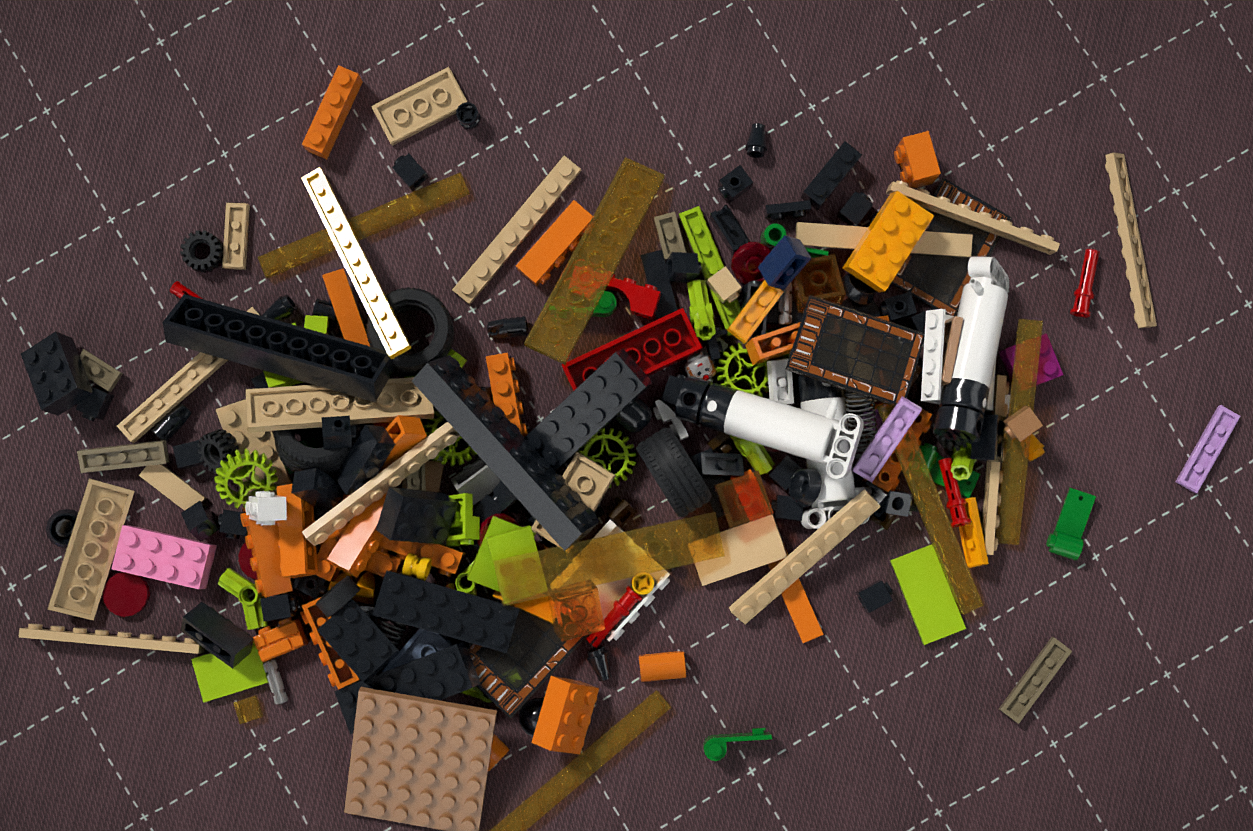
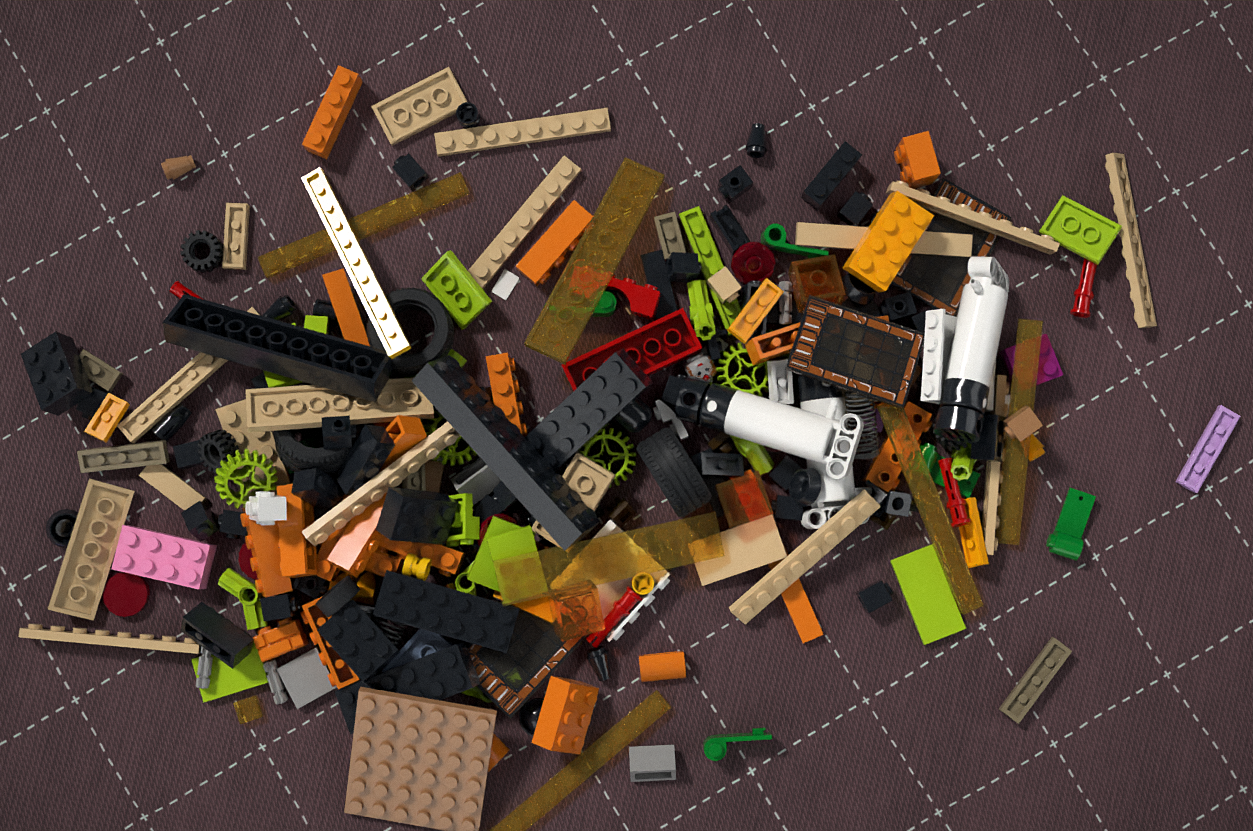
black hinge [487,316,528,338] -> none
dark blue brick [758,235,811,290] -> none
black plate [764,200,811,221] -> none
lavender tile [852,396,922,483] -> none
medium nougat tile [941,316,963,387] -> none
none -> light orange tile [85,393,130,443]
none -> medium nougat cone [161,155,196,180]
none -> light grey axle [196,646,213,689]
none -> light grey tile [276,647,337,709]
none -> lime tile [421,250,492,330]
none -> tan plate [434,108,611,157]
none -> white sticker [492,269,519,300]
none -> light grey brick [629,745,676,782]
none -> lime tile [1039,195,1122,265]

